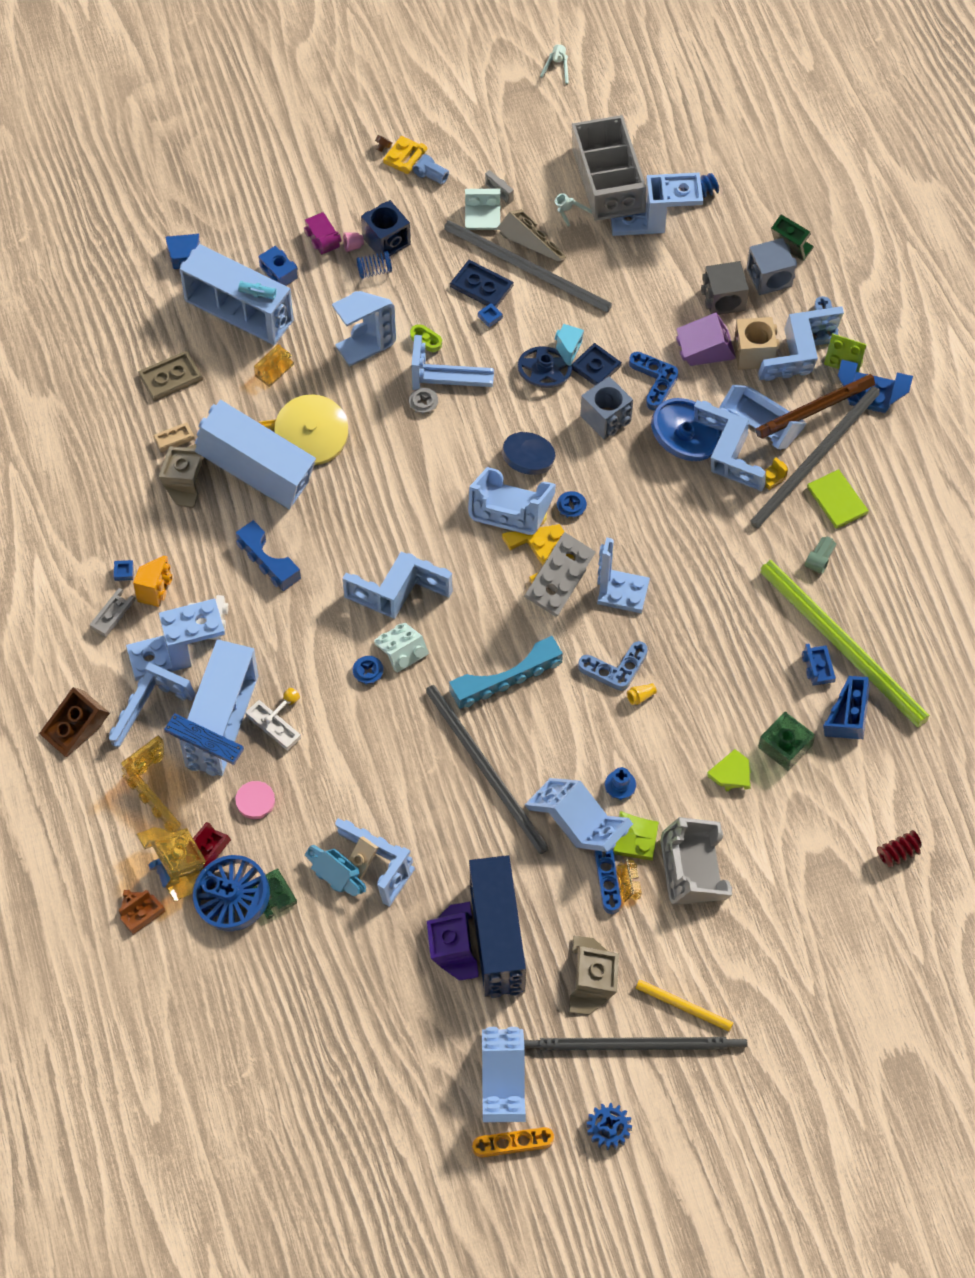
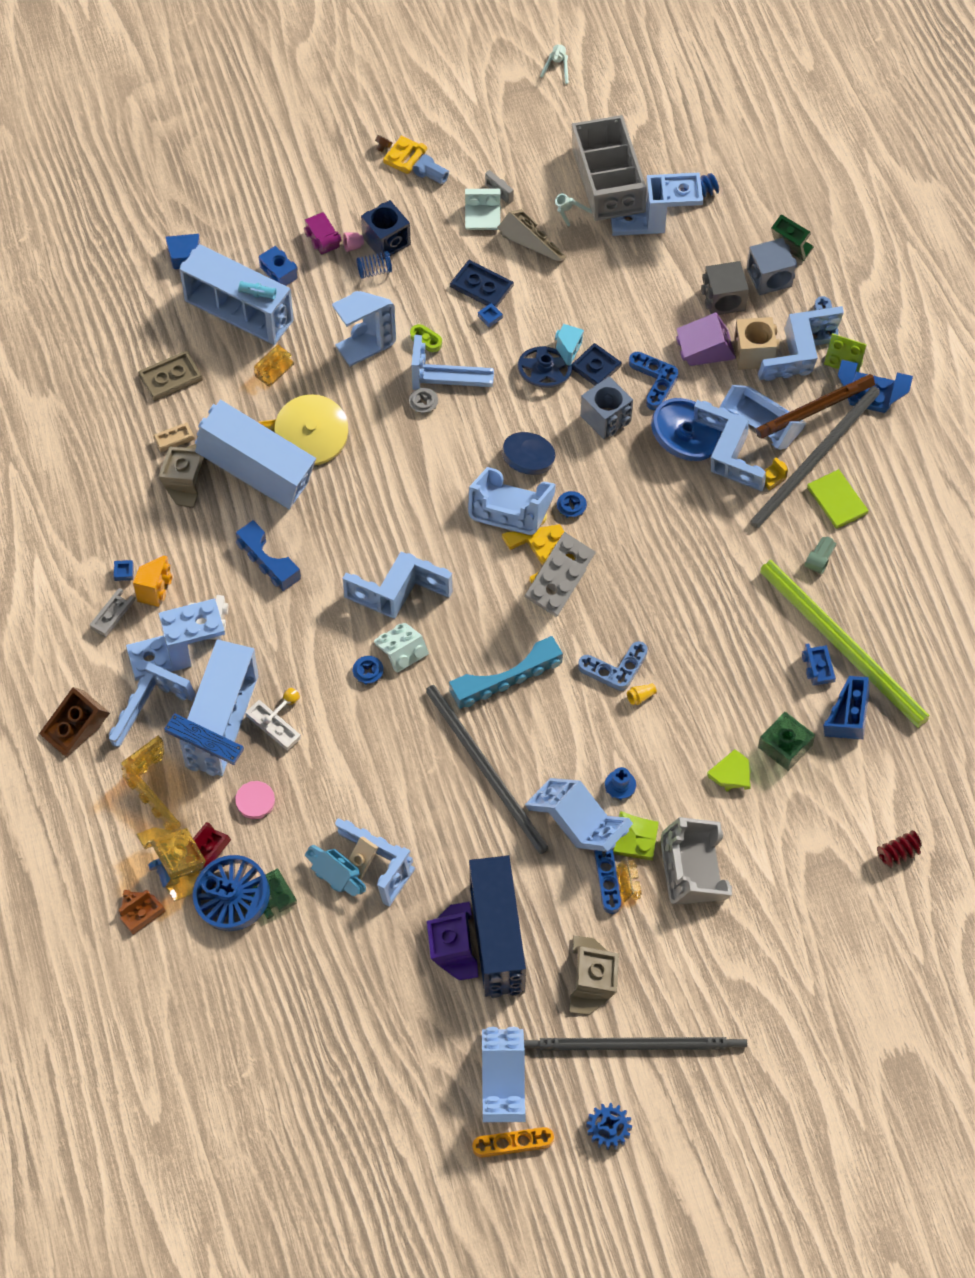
dark grey axle [444,220,612,312] -> none
light blue bracket [597,537,650,613] -> none
yellow piece [636,980,733,1032] -> none

